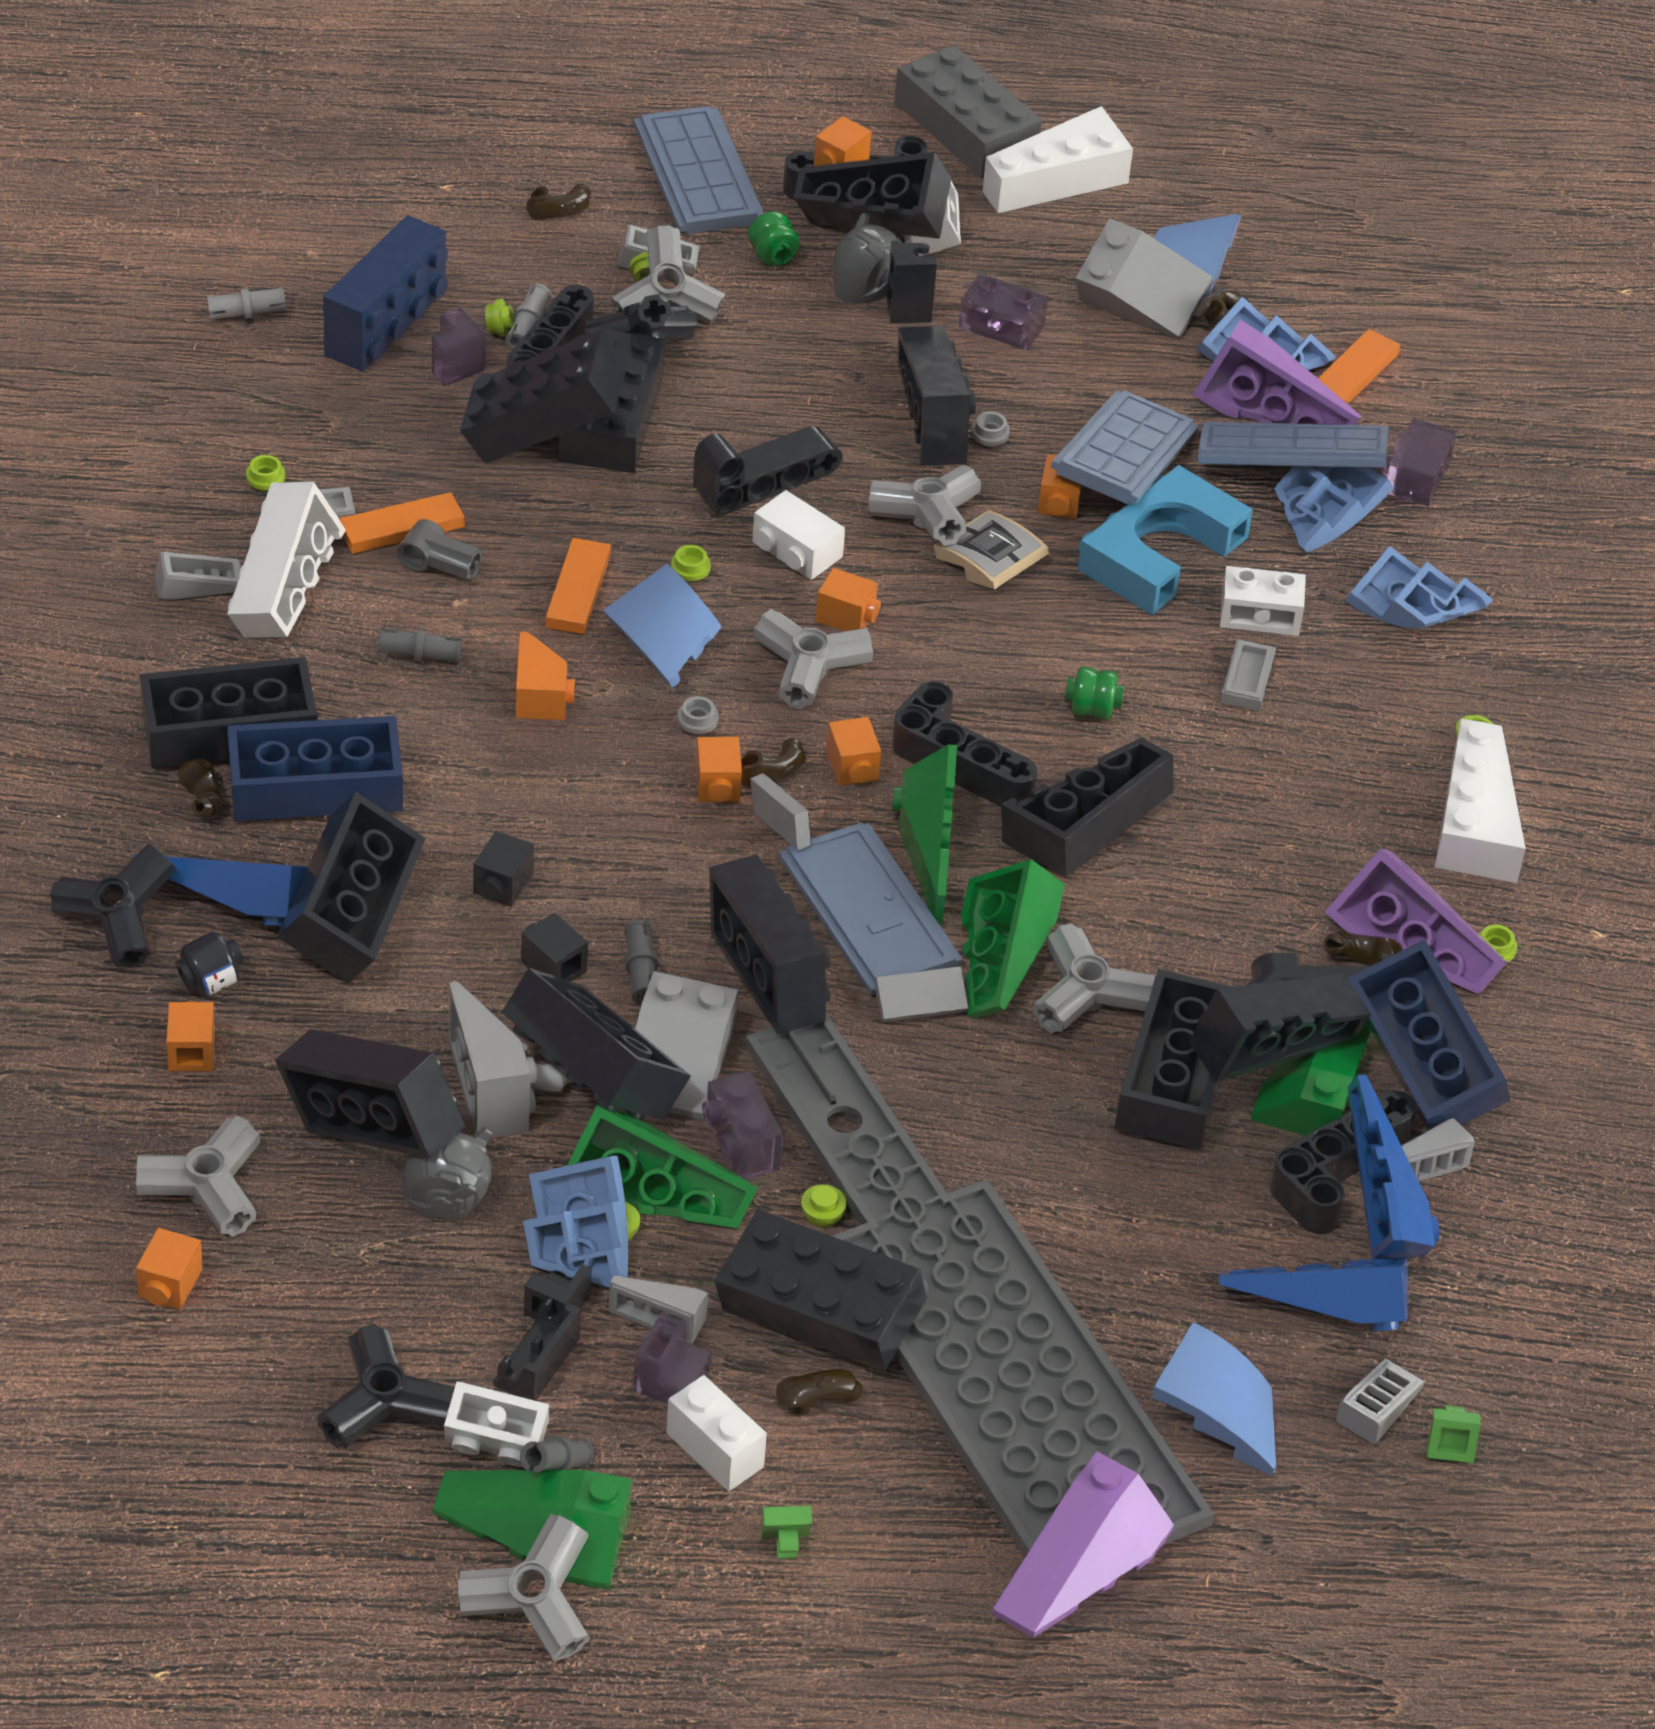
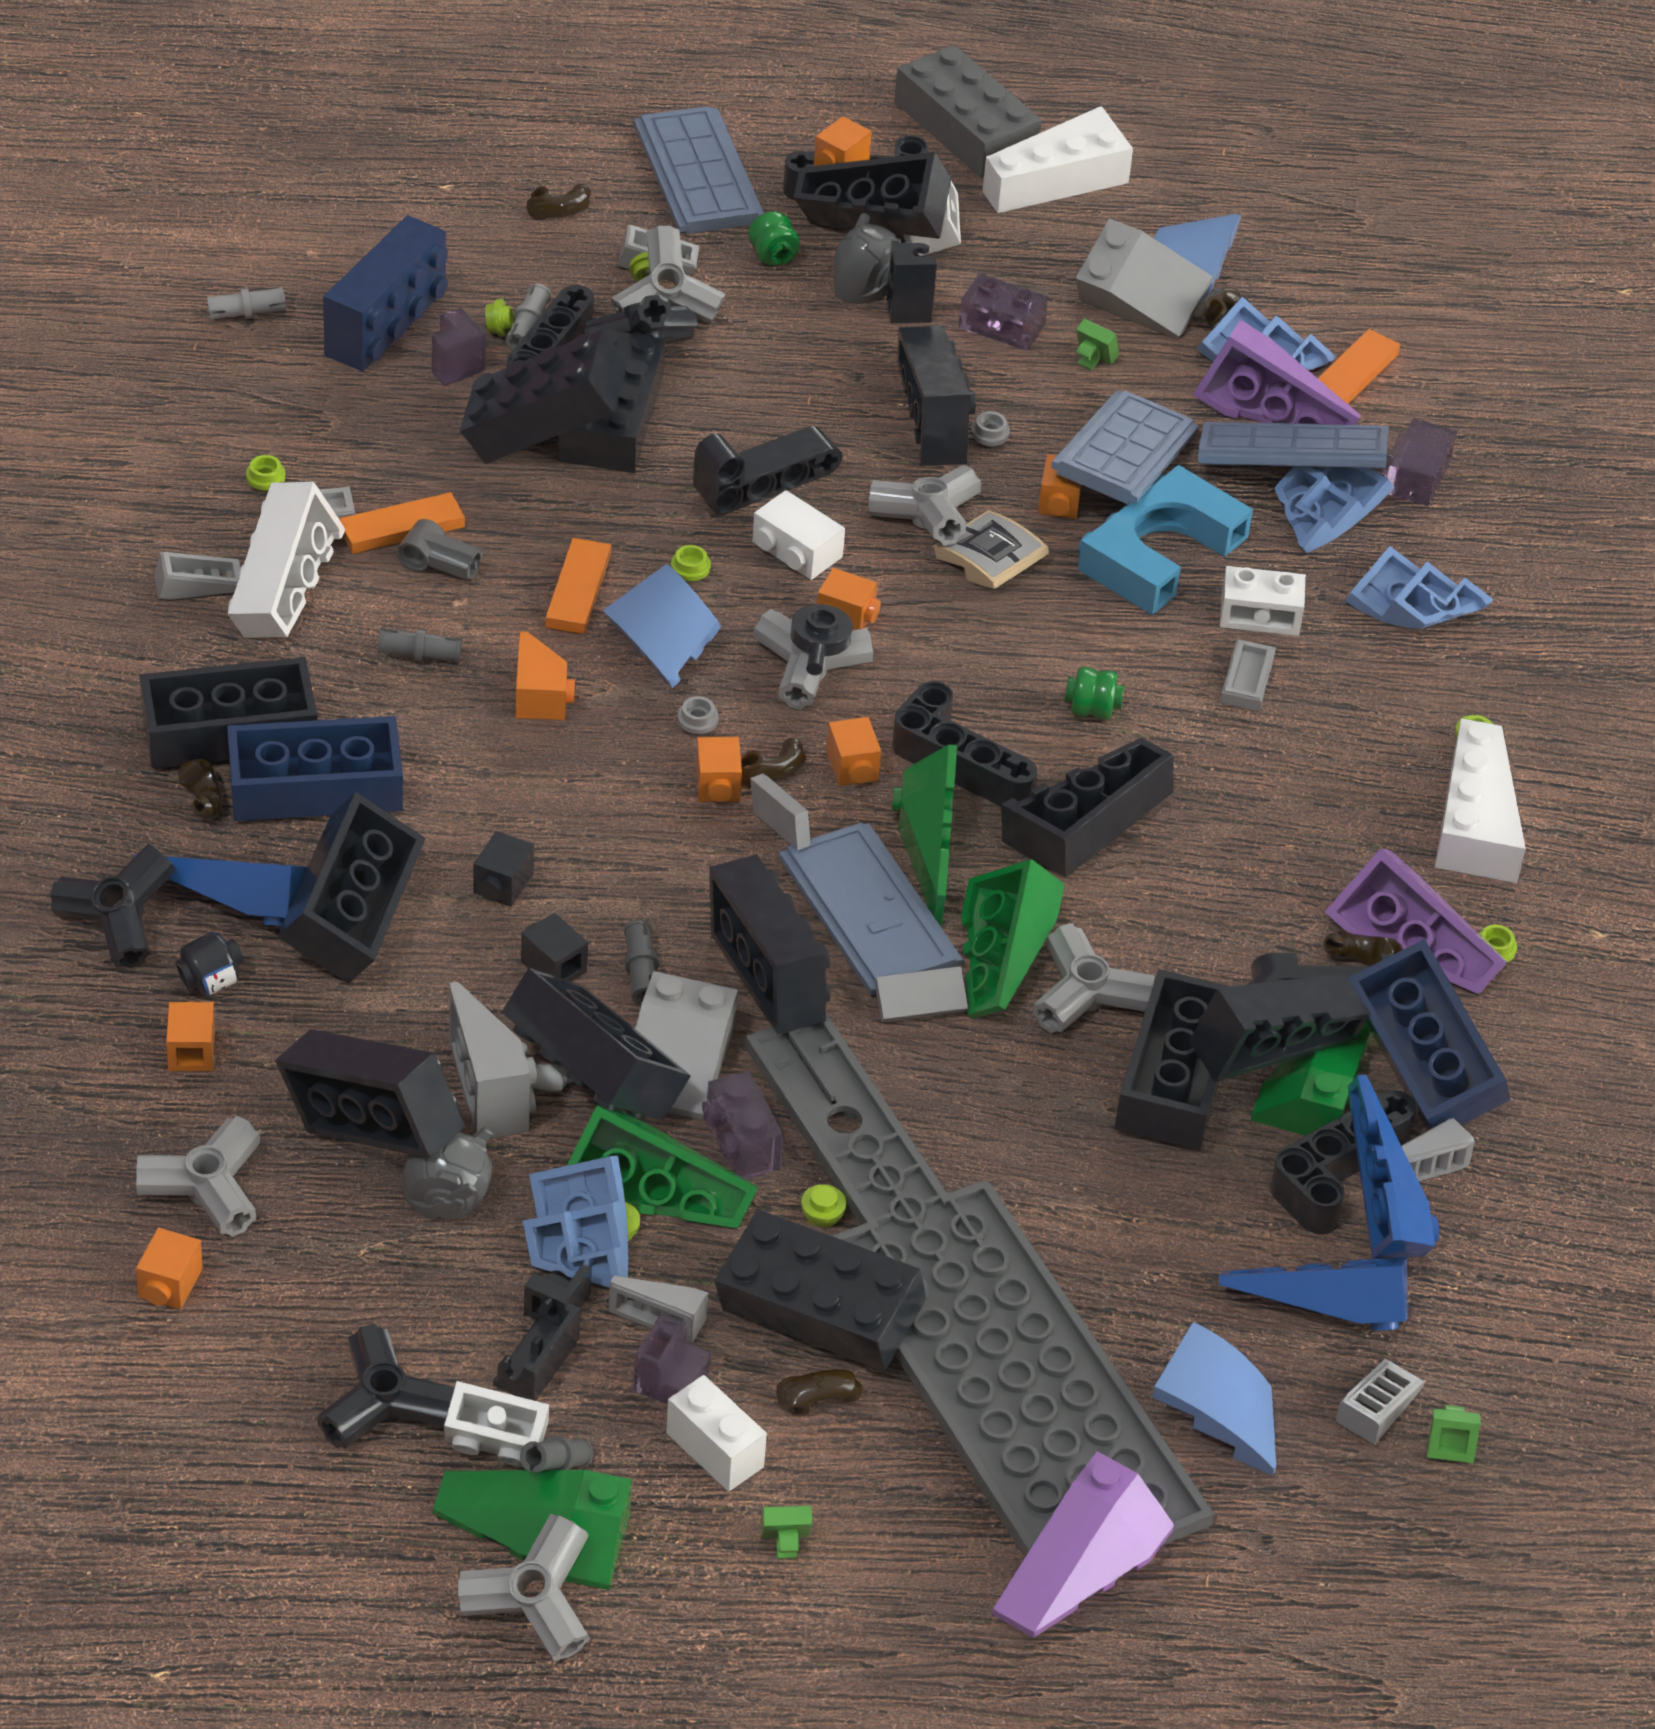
none -> black piece [790,604,853,676]
none -> bright green tile [1076,318,1119,371]

